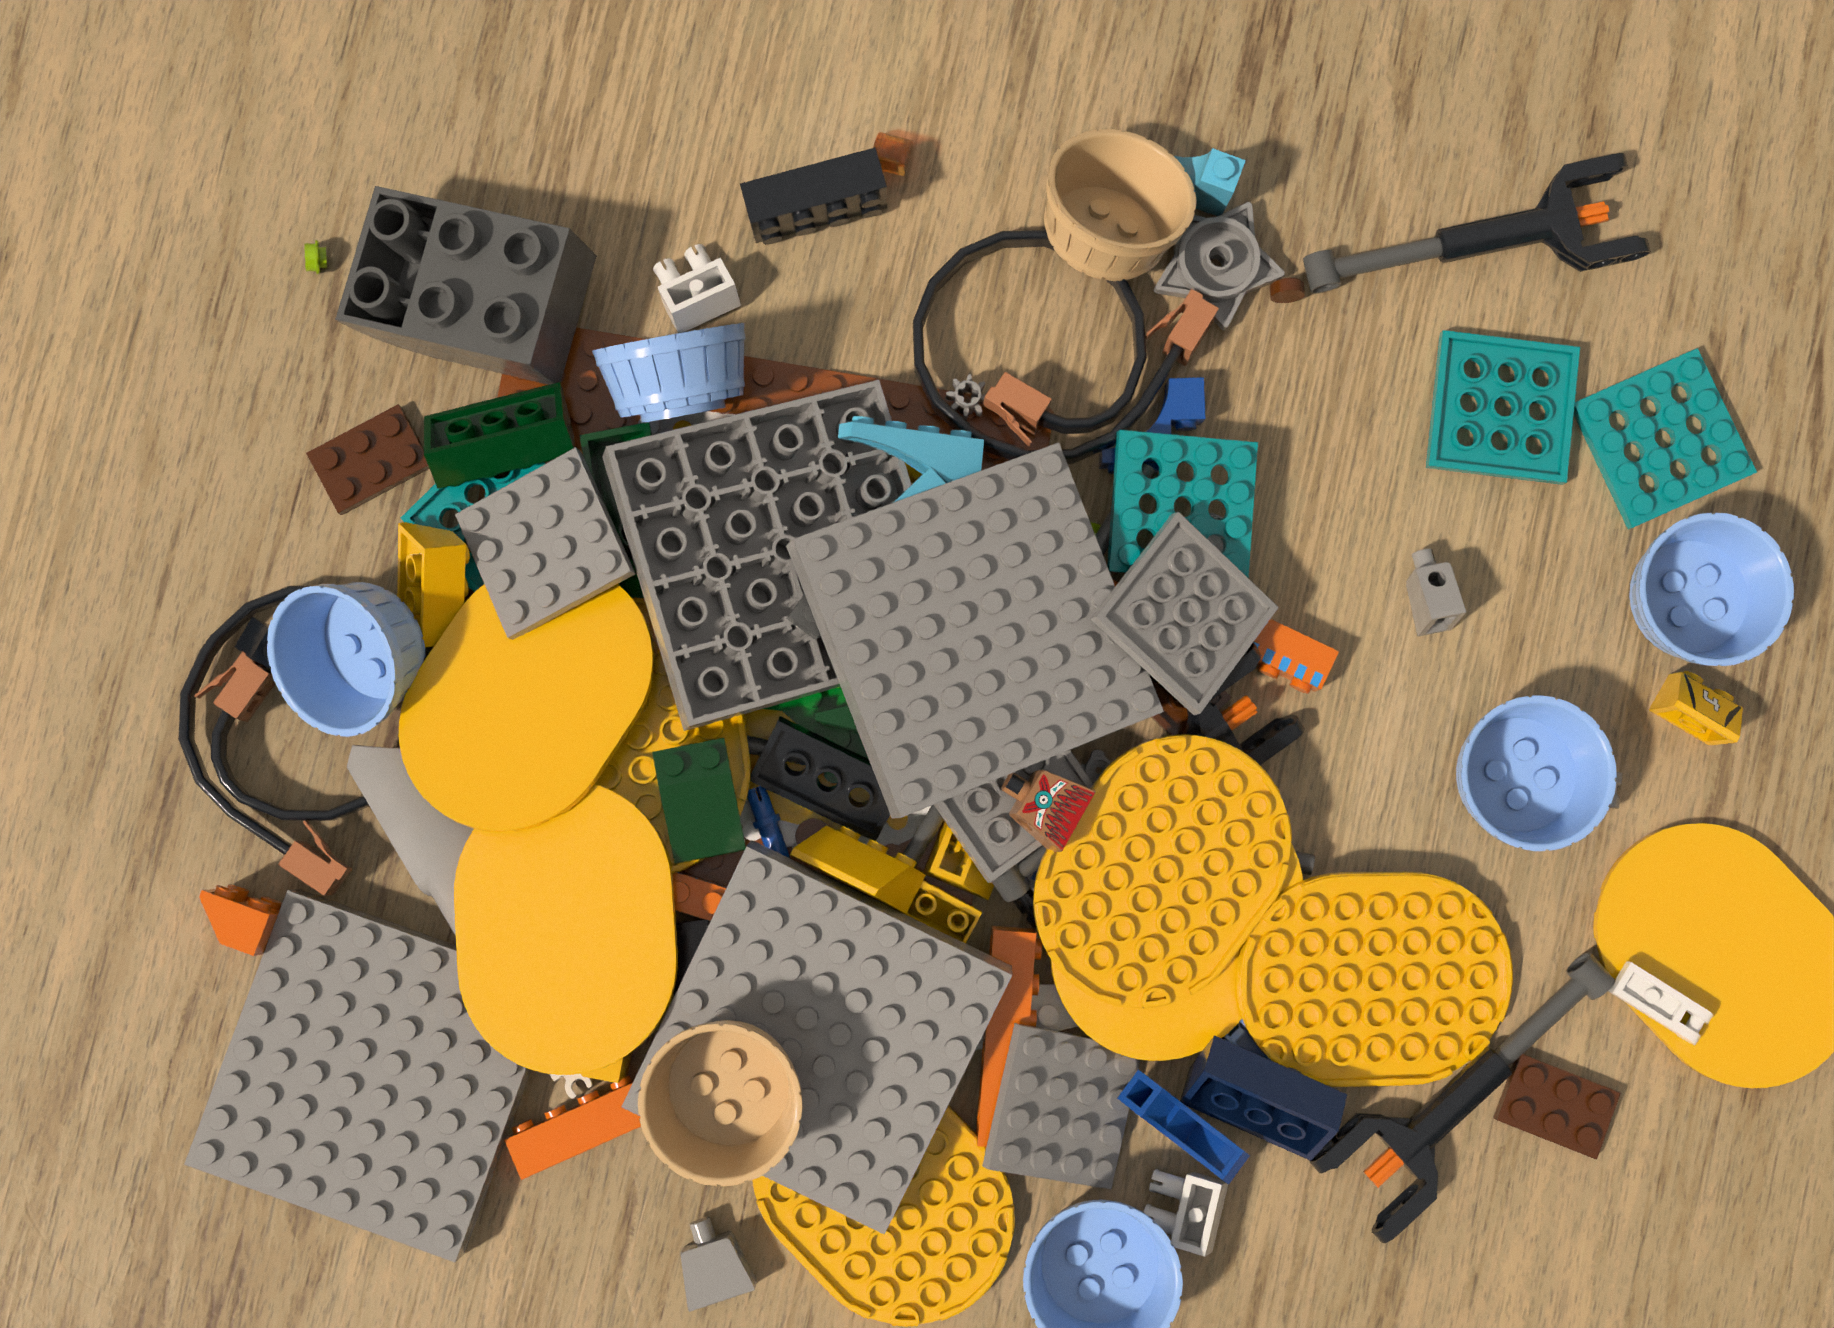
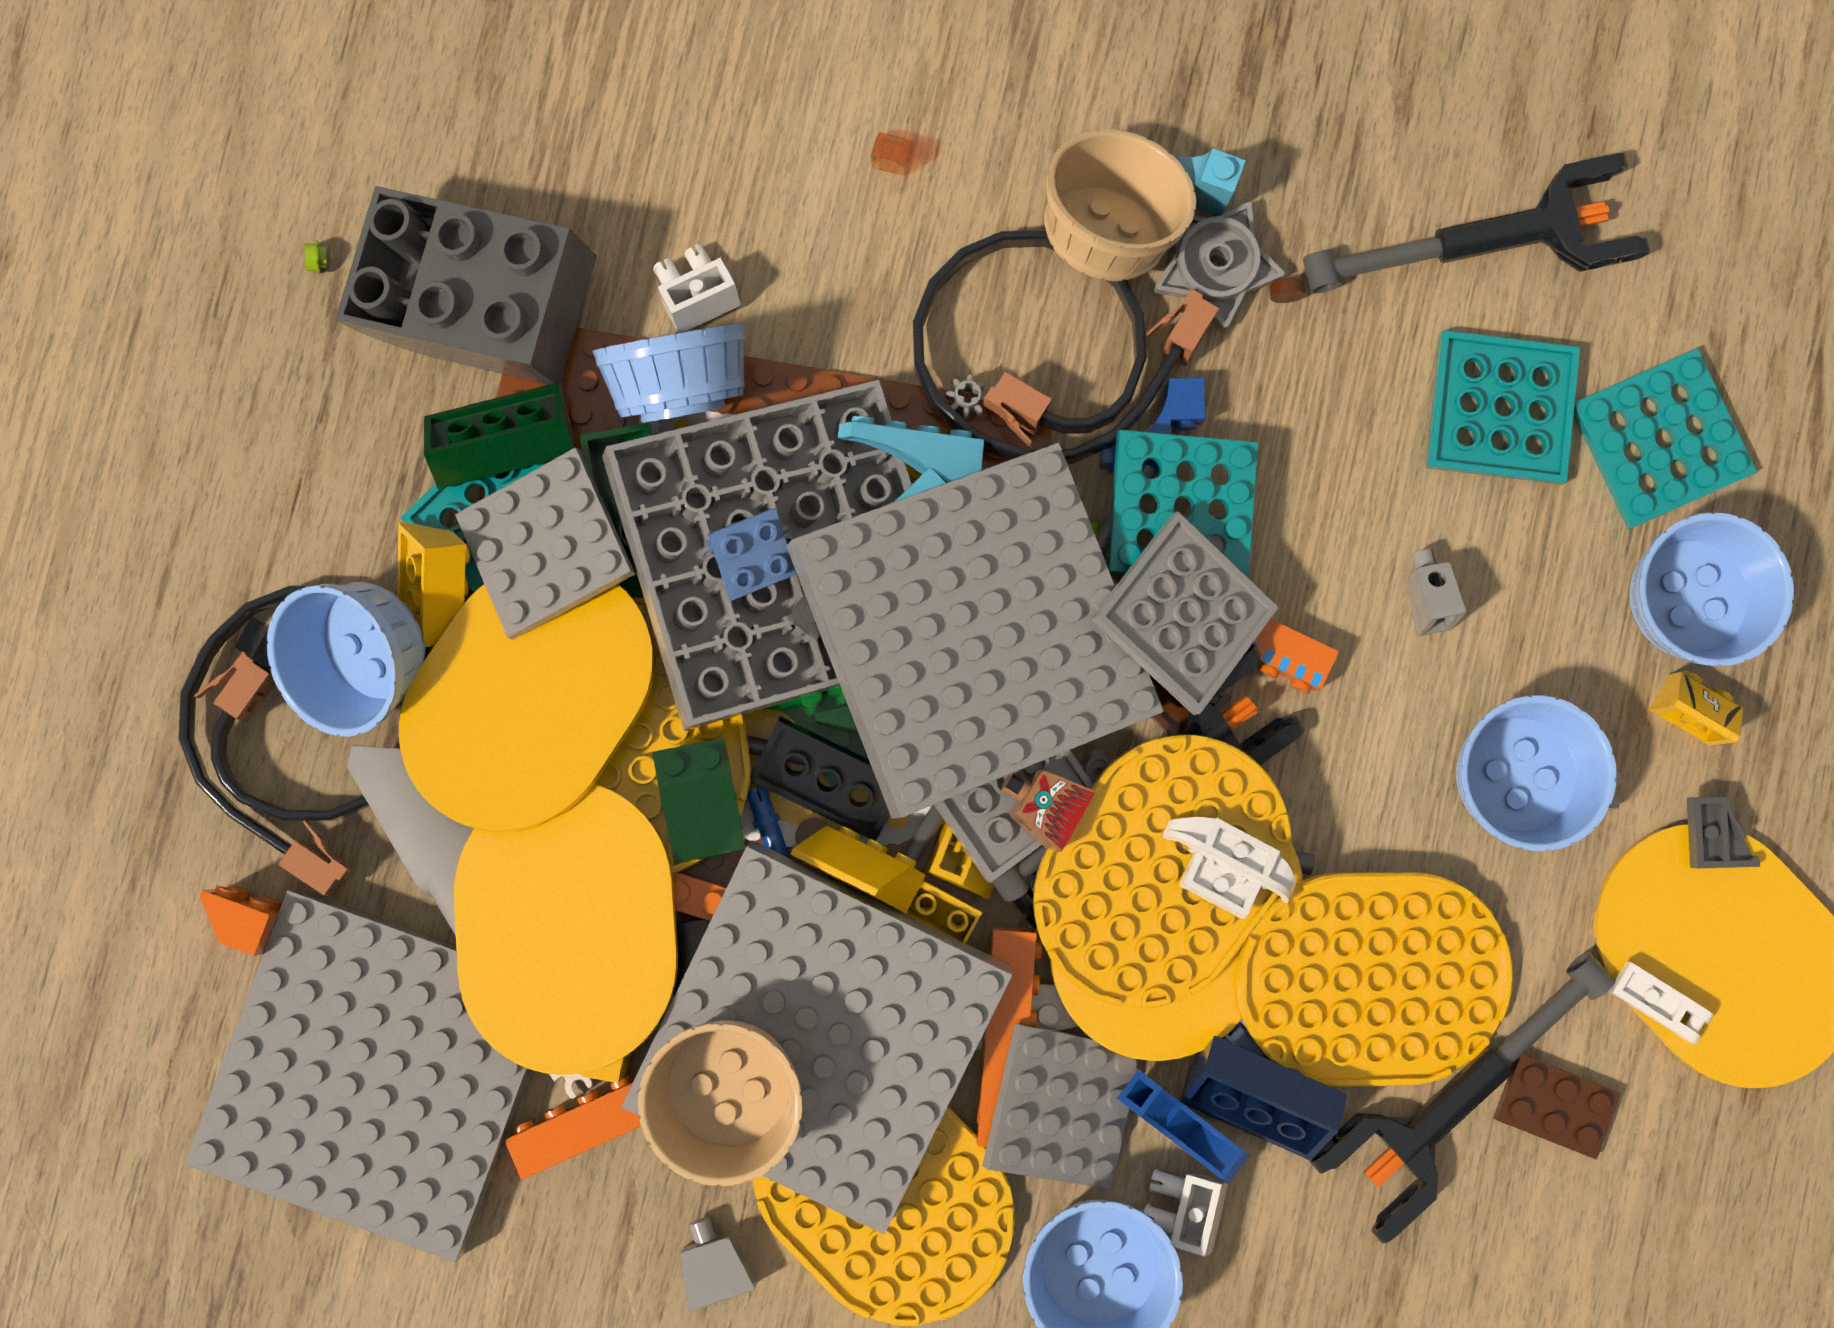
reddish brown plate [306,404,429,515] -> none
black brick [740,147,887,245] -> none
none -> medium blue hinge [706,507,796,601]
none -> white plate [1162,817,1296,919]
none -> dark grey wing [1687,797,1760,869]

